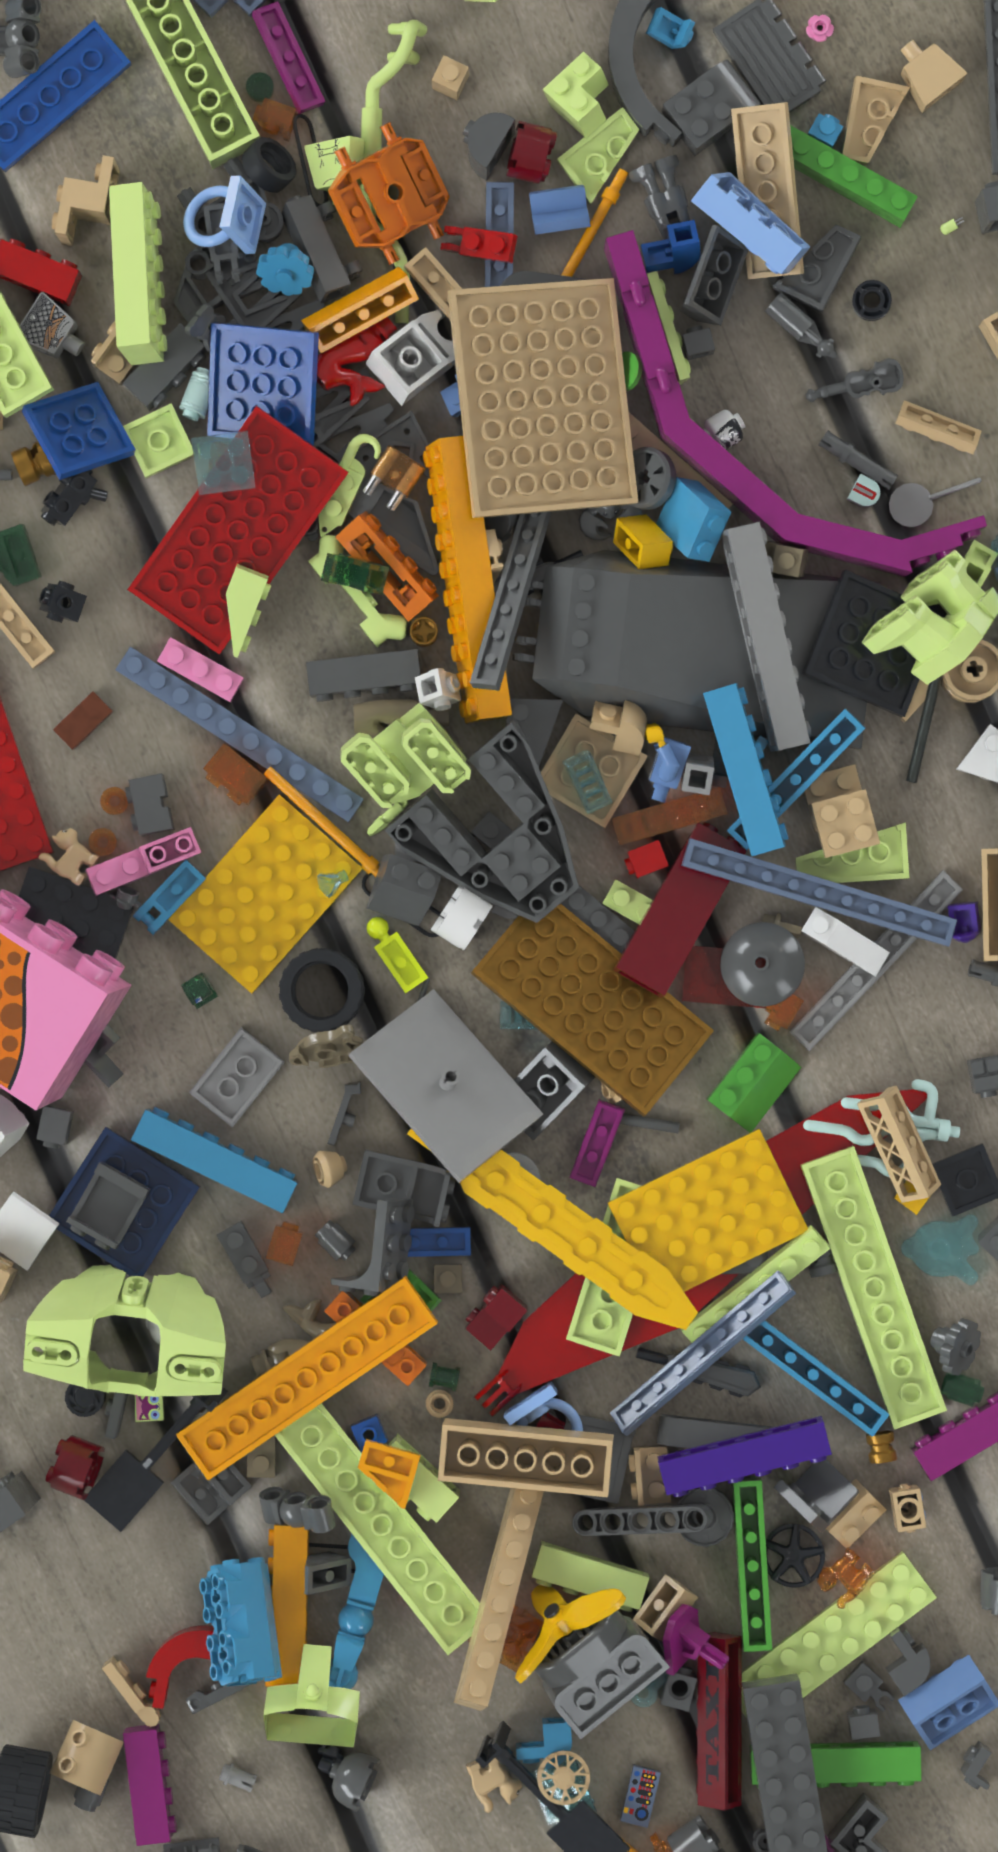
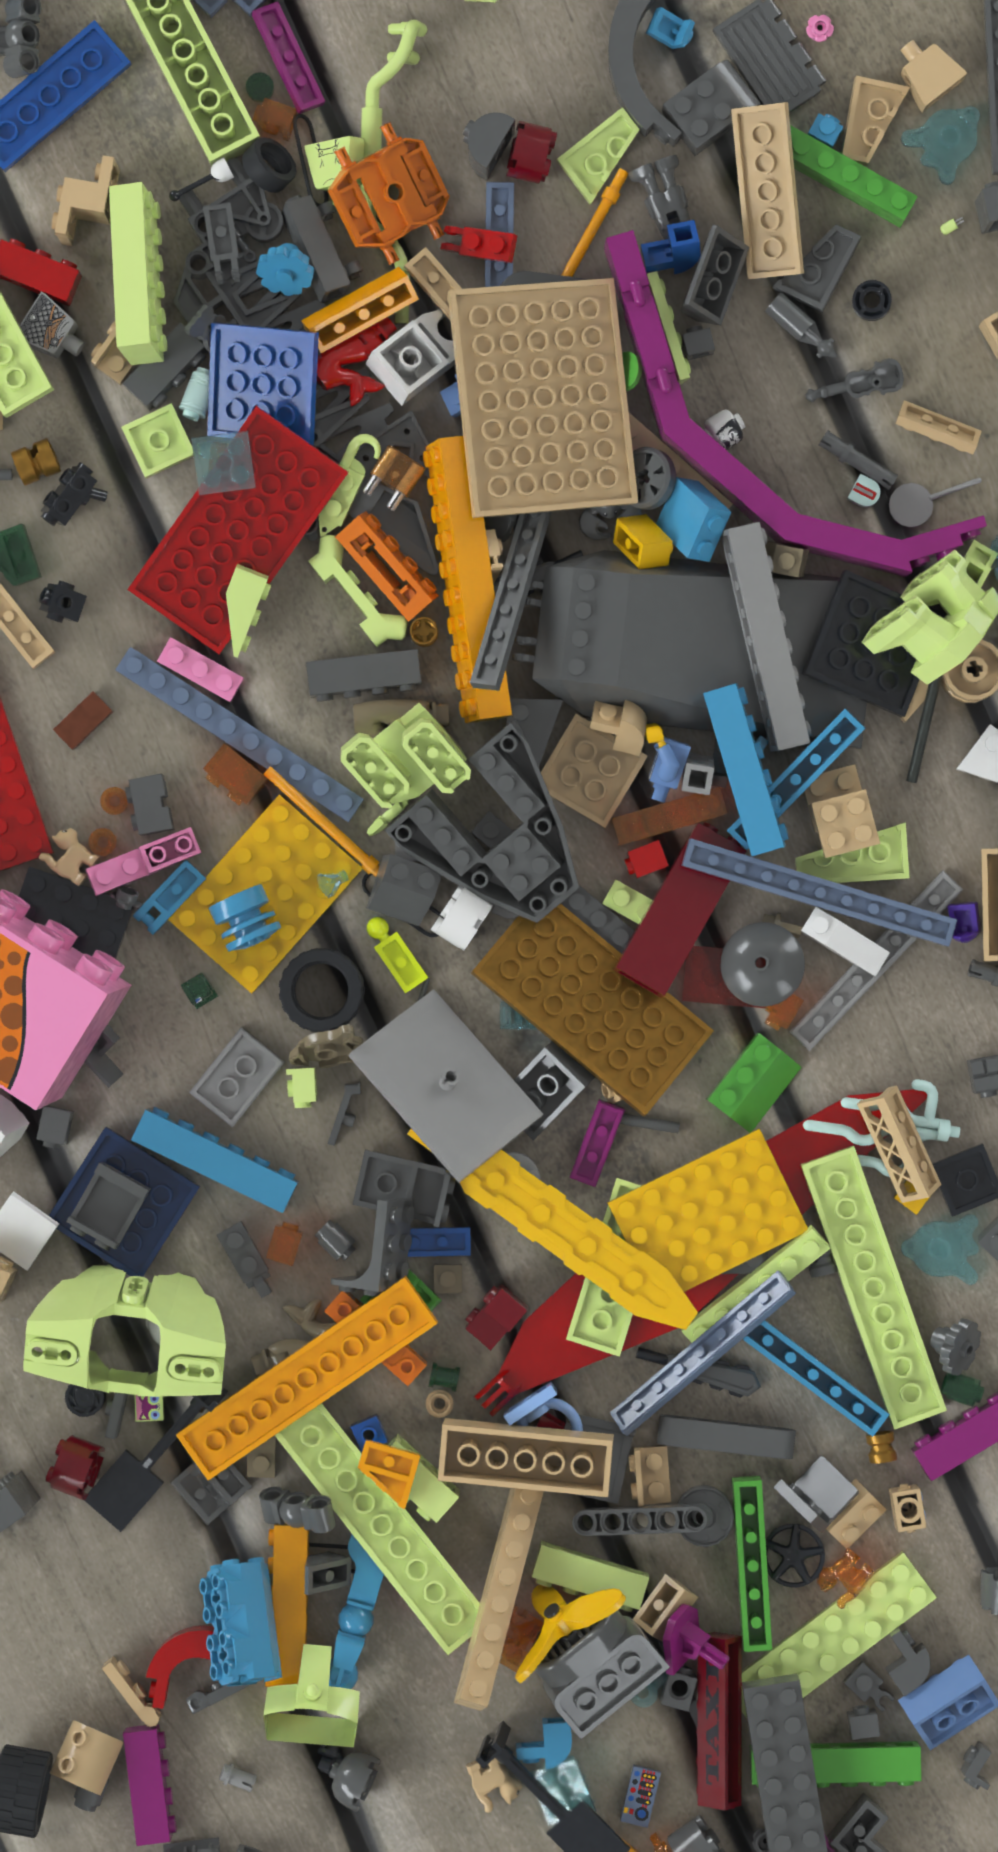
blue plate [22,382,136,480] -> none
light blue tile [183,176,266,254] -> none
tan cone [313,1150,347,1188] -> none
clear green brick [321,553,389,595] -> none
white brick [415,668,461,711] -> none
tan brick [432,55,469,101] -> none
medium blue panel [529,185,590,235] -> none
tan wheel [537,1750,590,1805] -> none
yellowish green brick [542,52,609,139] -> none
clear light blue slope [562,750,613,814] -> none
dark purple brick [657,1416,832,1497] -> none
light blue wedge [691,172,810,274] -> none
none -> hinge [169,157,234,201]
none -> dark azure wheel [208,884,282,952]
none -> yellowish green brick [286,1067,317,1108]
none -> clear light blue tile [901,106,980,185]

